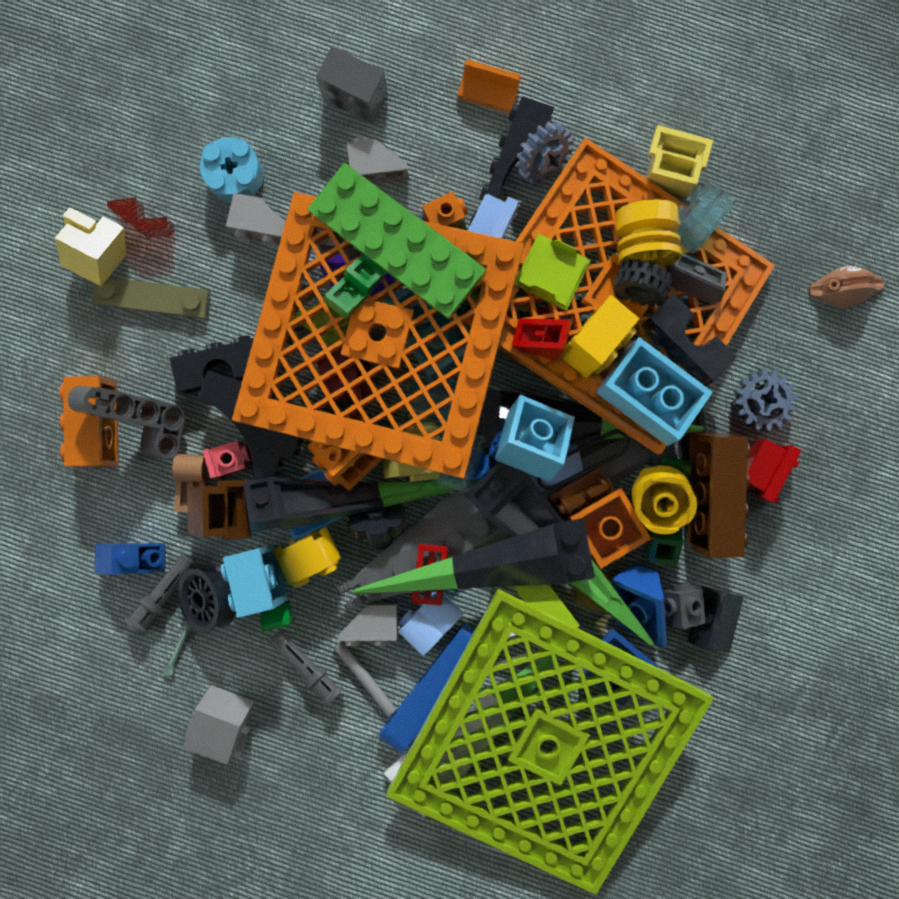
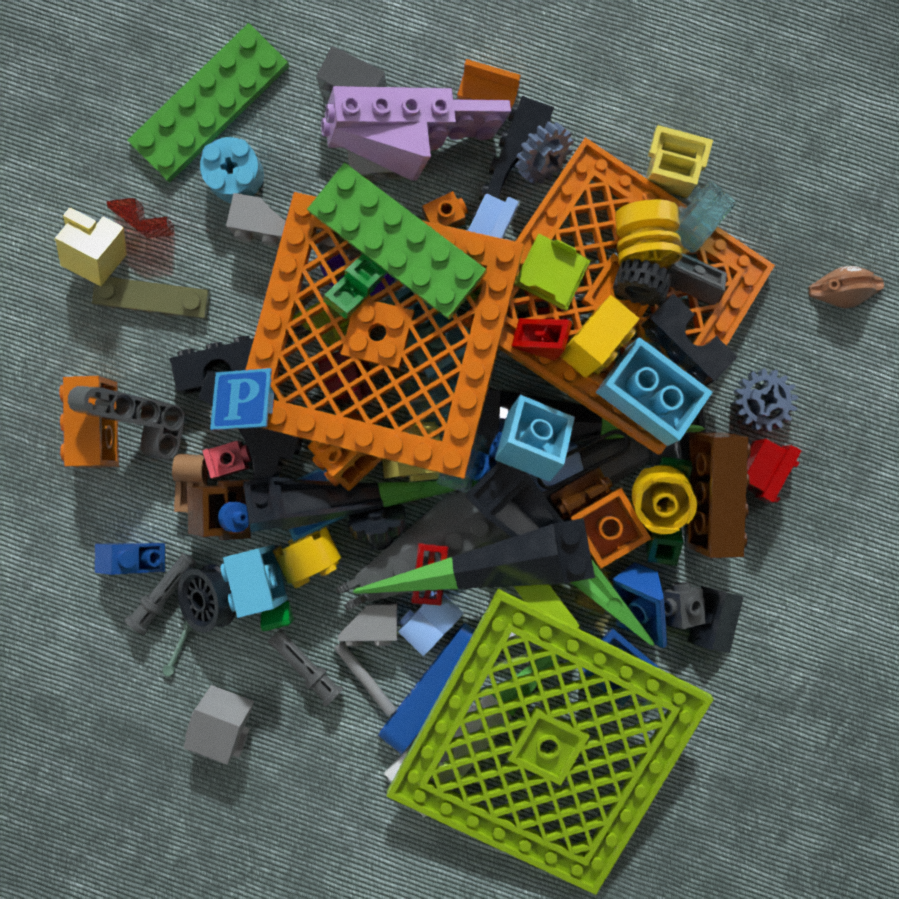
none -> bright green plate [127,23,290,183]
none -> piece [210,368,274,431]
none -> blue tile [218,502,249,532]
none -> lavender wedge [321,86,511,181]

